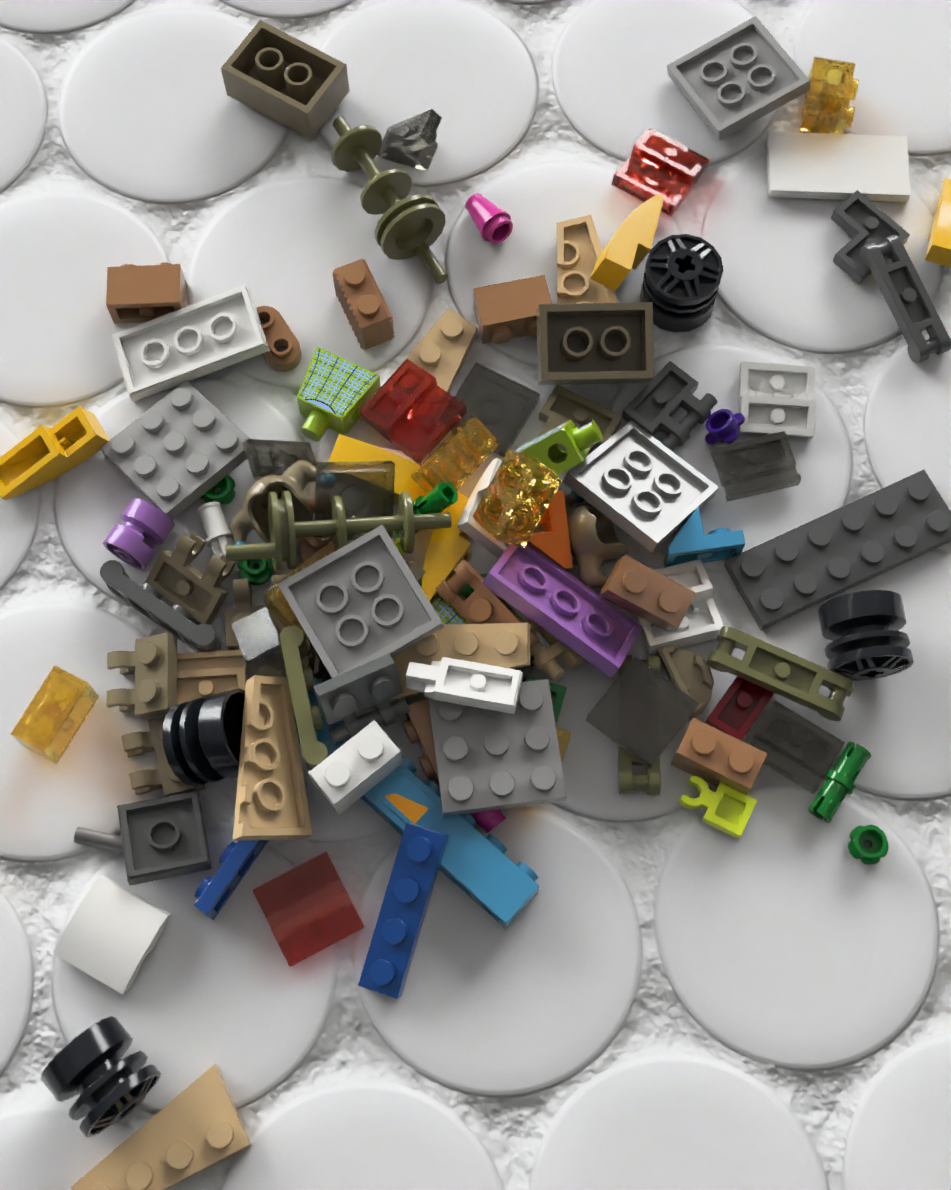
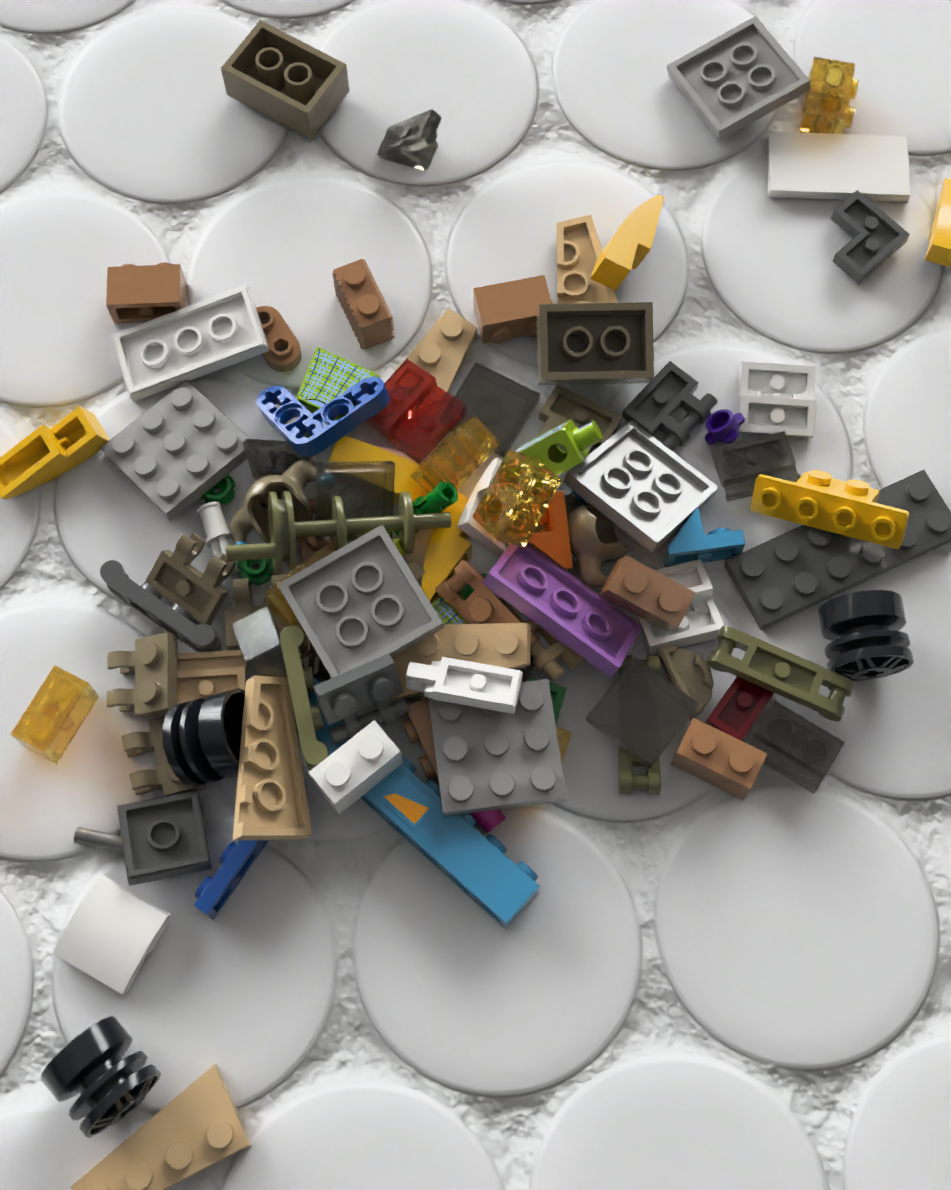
medium lavender wheel [103,498,175,571] -> none
clear red slope [252,851,364,967] -> none
olive piece [331,117,448,284] -> none
blue plate [358,822,449,999] -> none
dark pink cone [465,193,513,244] -> none
clear red slope [611,128,709,216] -> none
black wheel [640,234,723,333] -> none
neon yellow plate [679,776,757,839] -> none
green pin [808,742,871,823] -> none
green plate [848,825,889,865] -> none
dark grey plate [860,235,951,364] -> none
none -> blue beam [256,377,390,457]
none -> yellow bracket [750,470,909,549]

